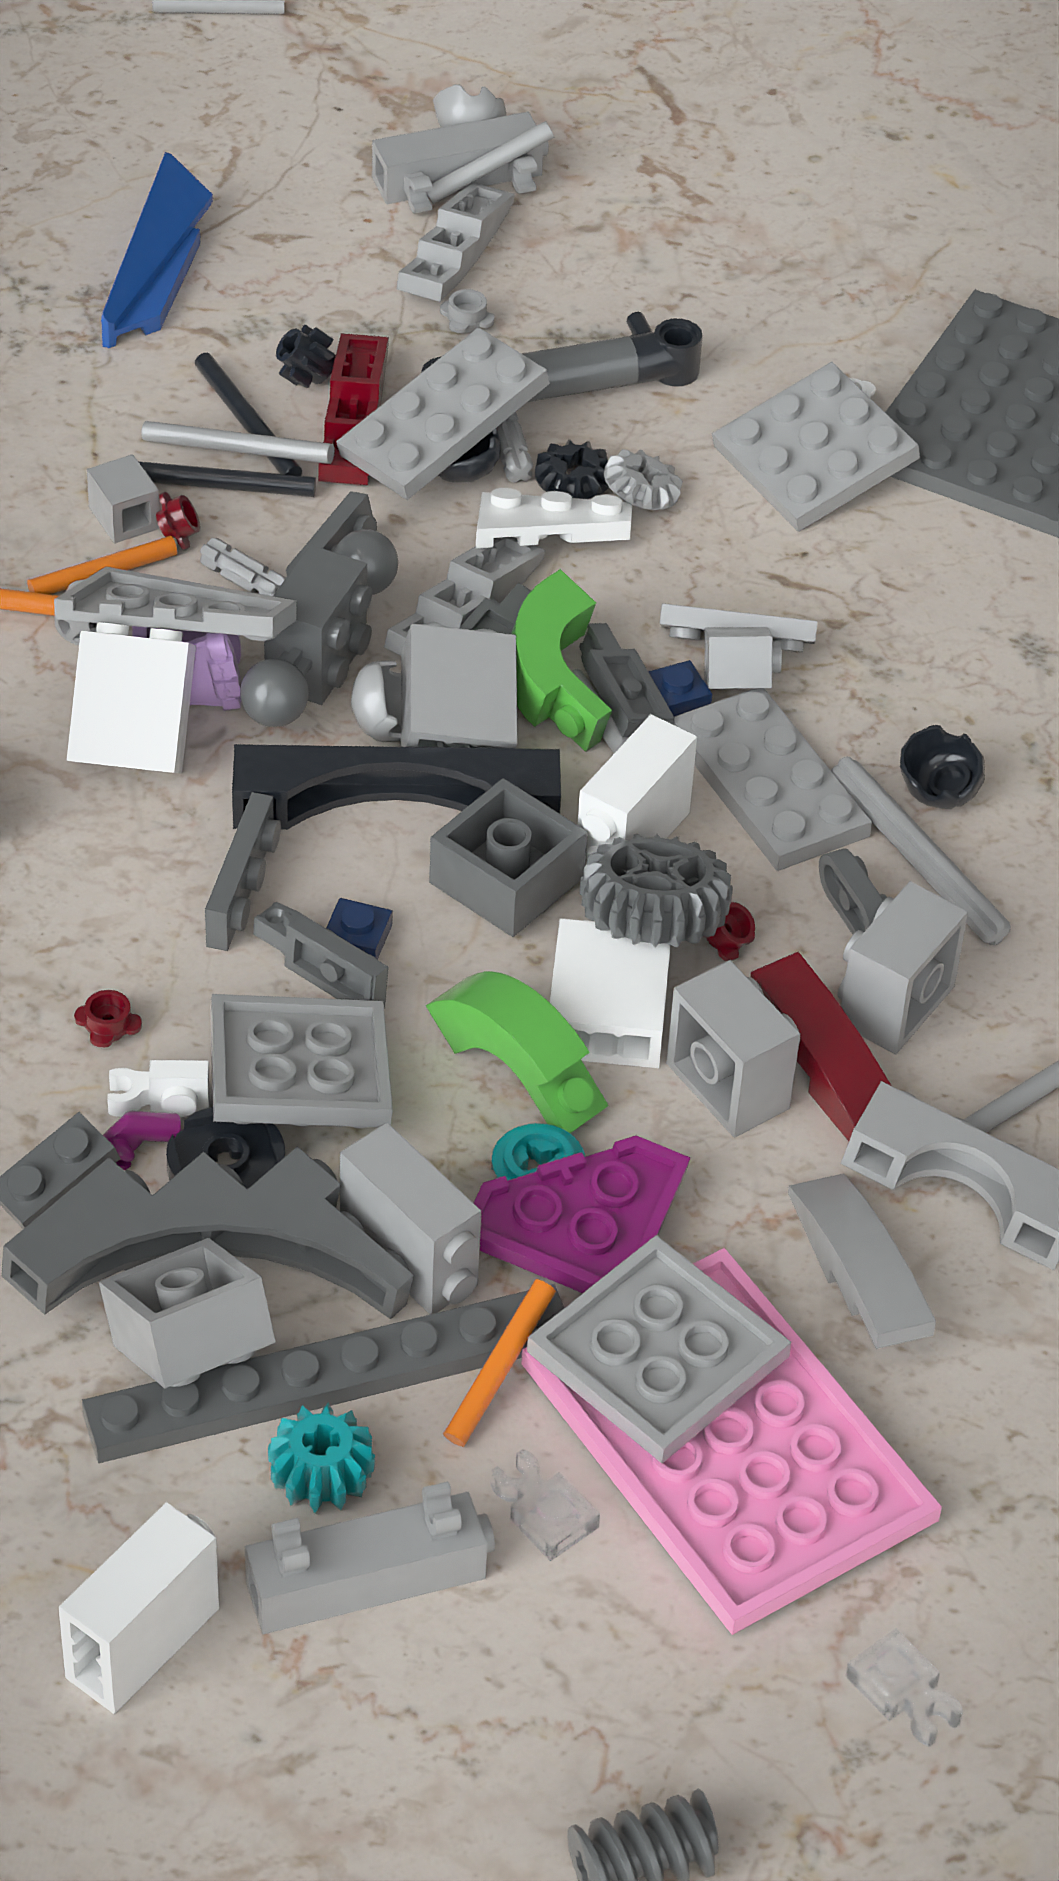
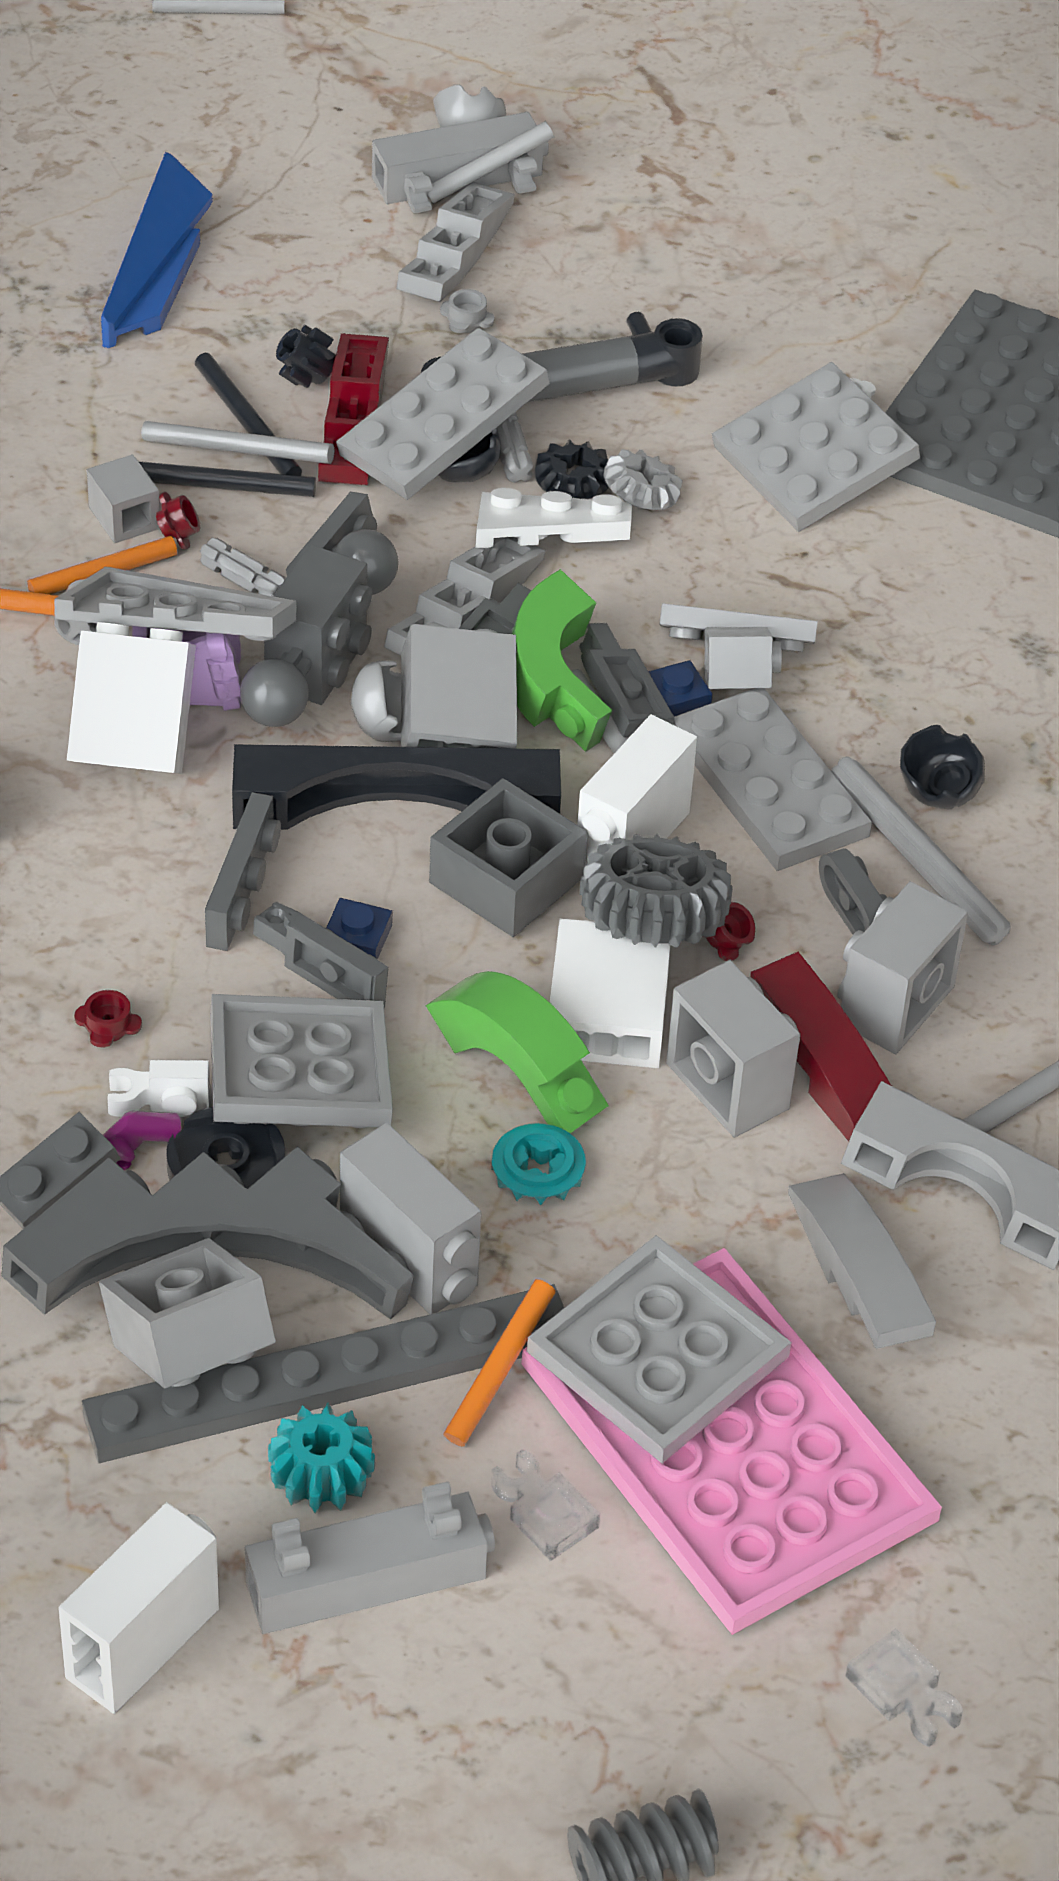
magenta plate [473,1135,691,1293] -> none

